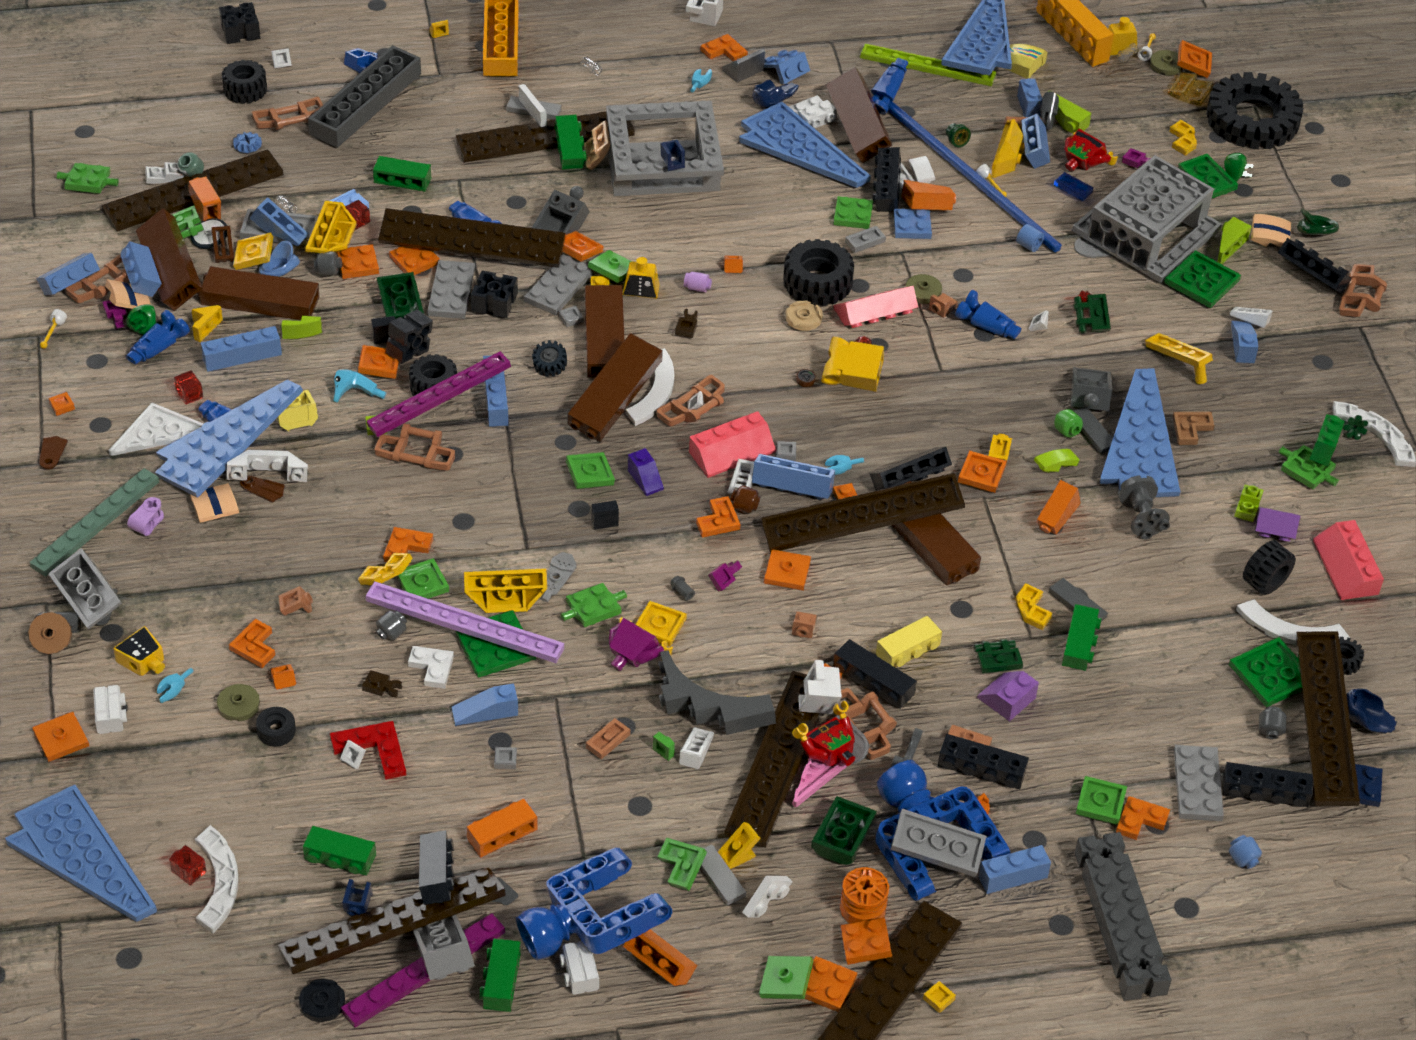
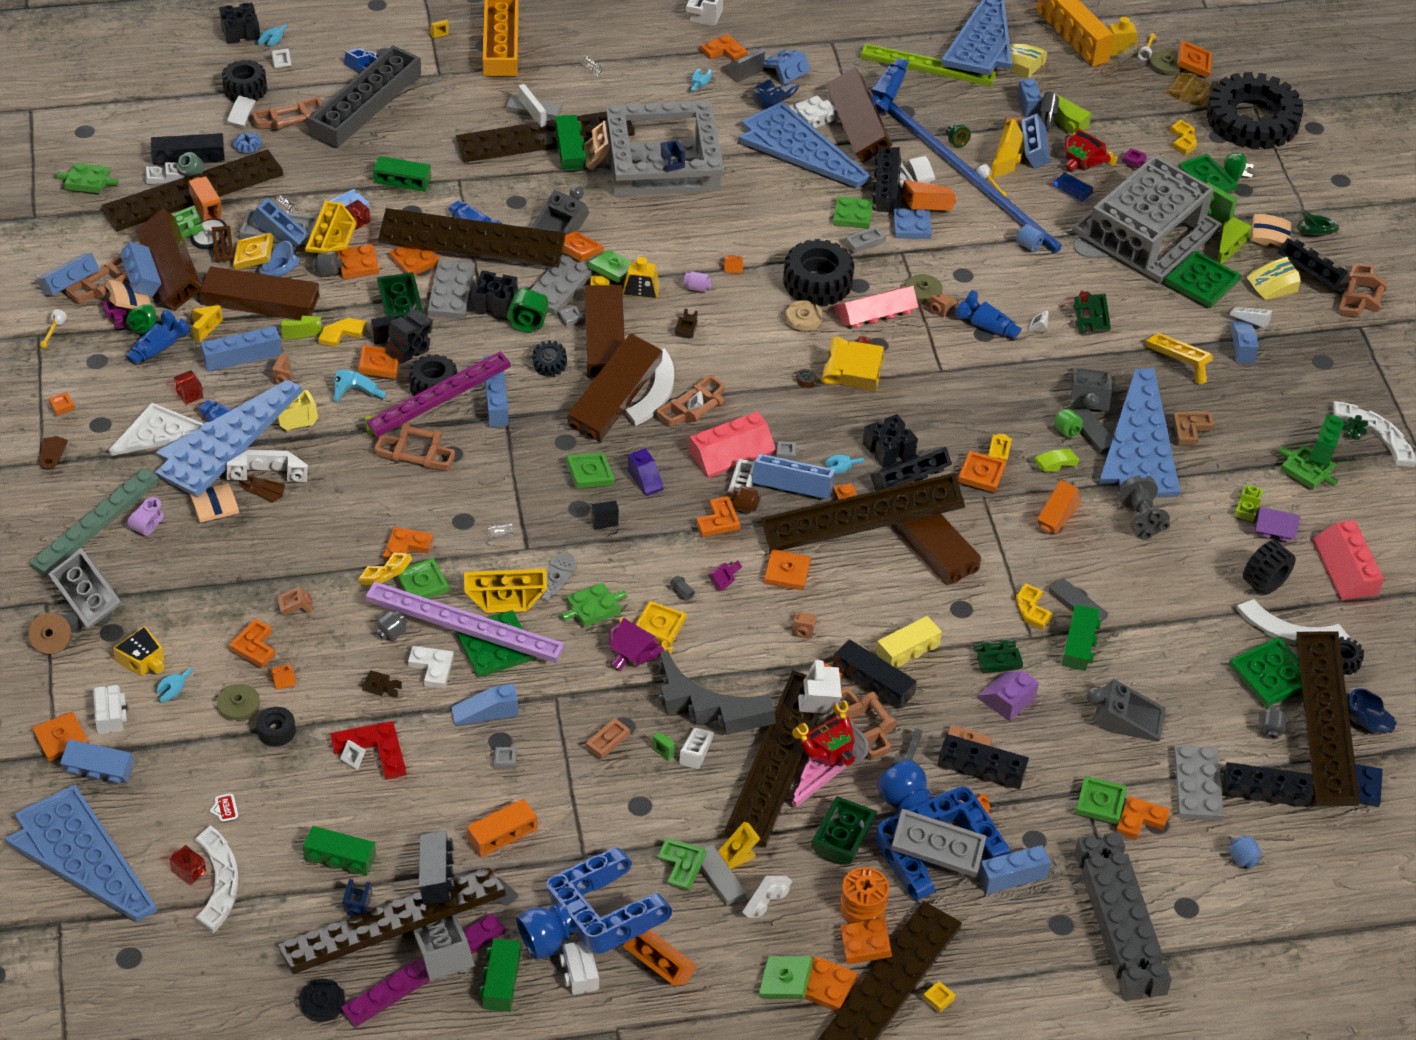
none -> medium blue brick [60,739,135,784]
none -> black brick [151,133,225,165]
none -> sticker [210,793,238,822]
none -> white slope [227,96,256,129]
none -> medium azure hand [257,24,288,46]
none -> nougat bracket [272,354,292,384]
none -> yellow tile [318,318,367,347]
none -> clear pin [487,523,514,540]
none -> green brick [507,288,549,333]
none -> black brick [863,414,918,468]
none -> dark grey slope [1087,679,1166,742]
none -> bright green plate [1206,182,1237,226]
none -> light yellow slope [1247,257,1301,300]

